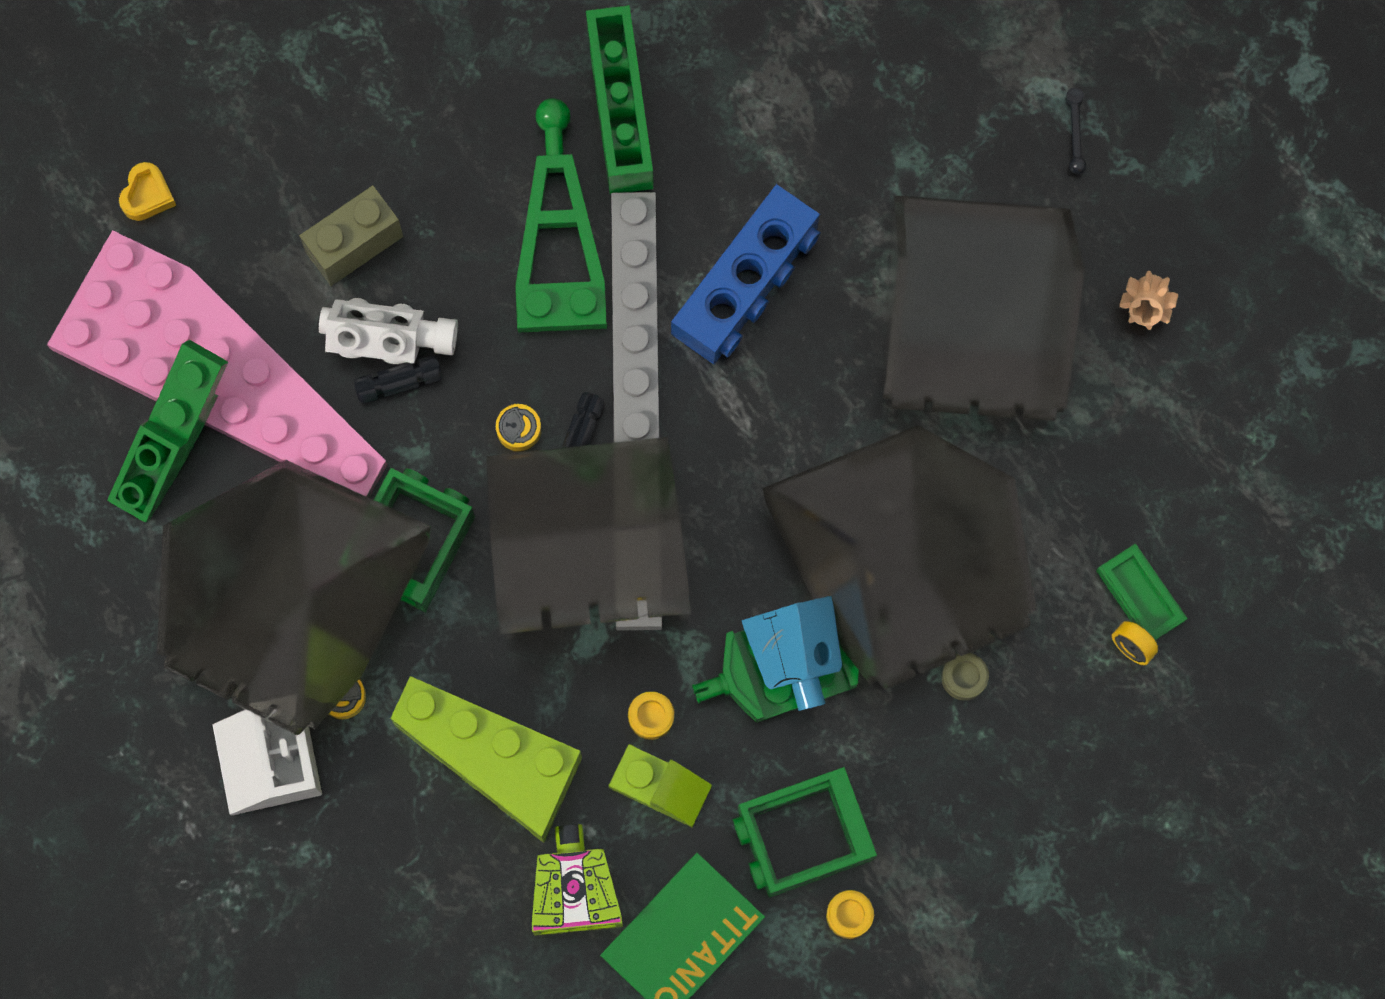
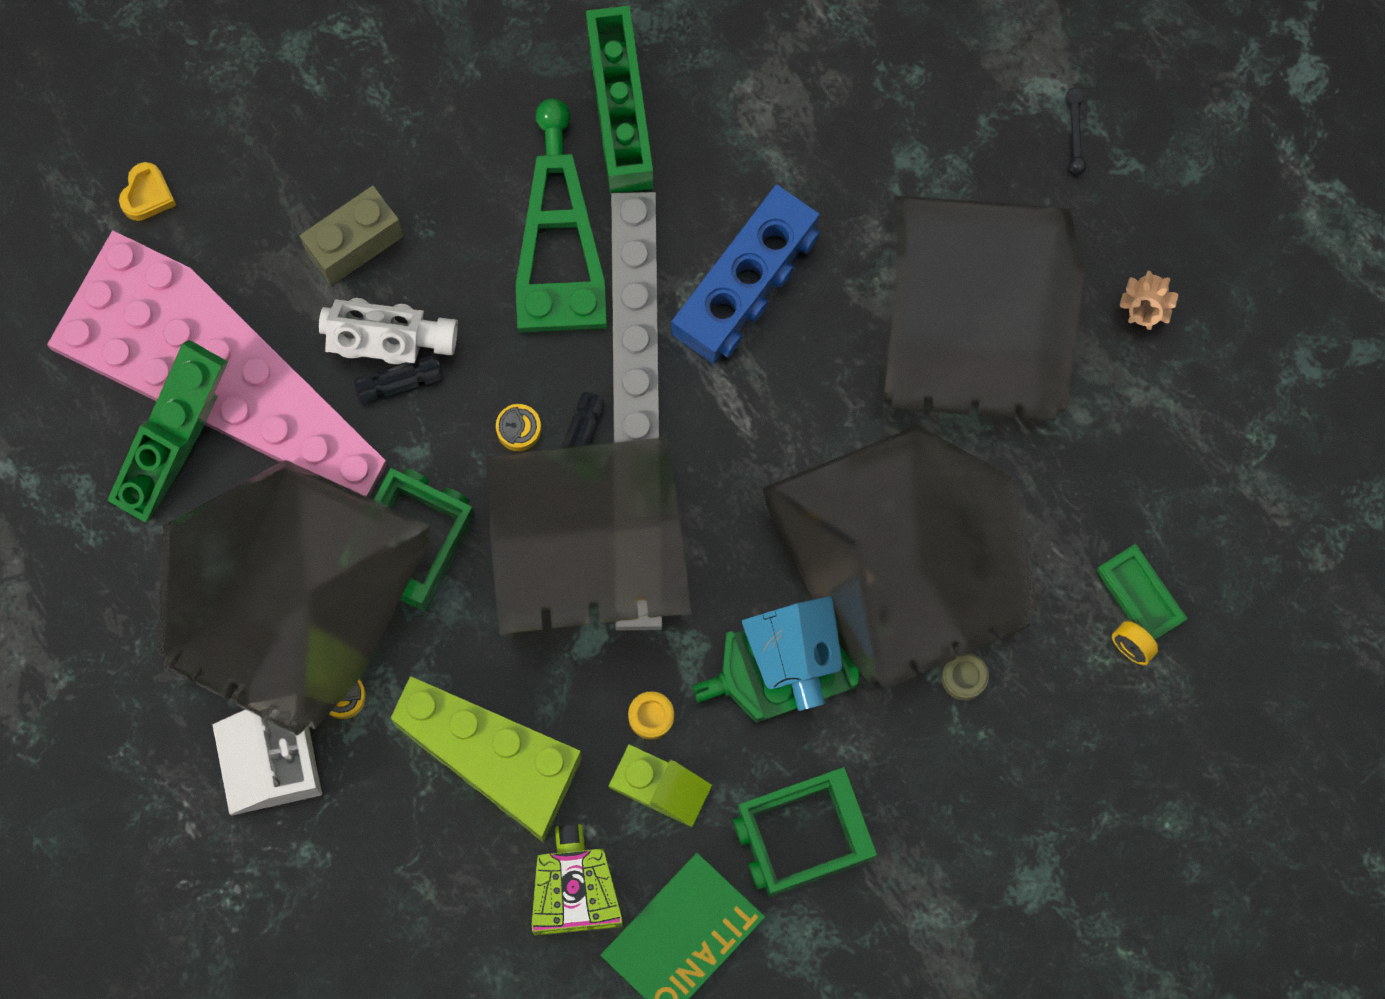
yellow tile [826,890,874,939] -> none

